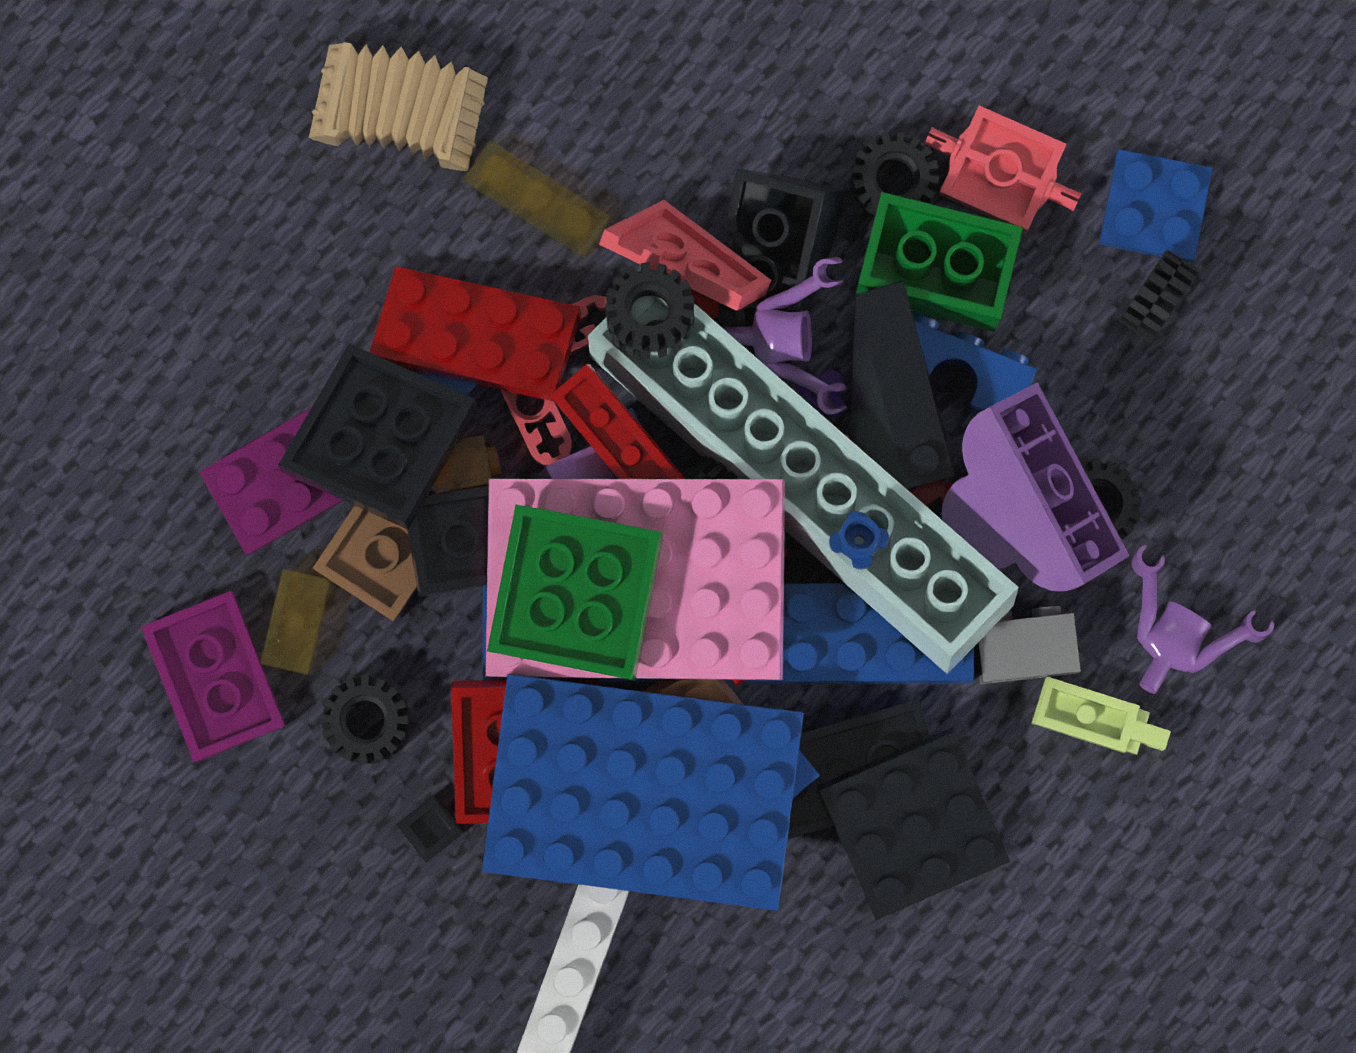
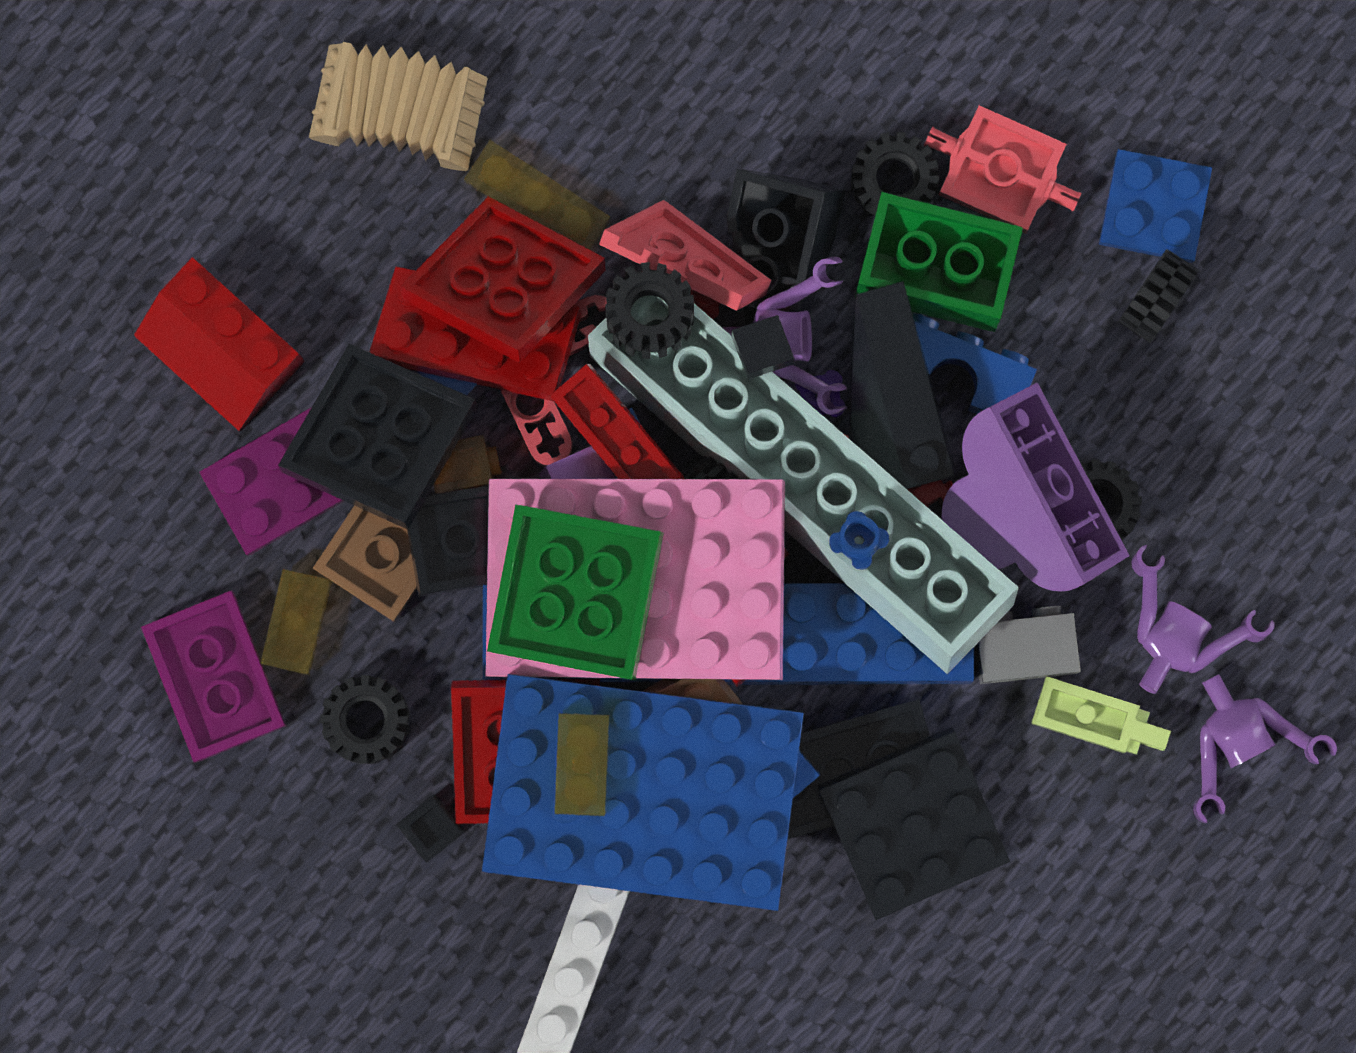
none -> red slope [134,257,305,432]
none -> red plate [401,196,606,363]
none -> clear yellow plate [555,713,610,816]
none -> black tile [731,315,795,379]
none -> medium lavender piece [1193,674,1337,823]

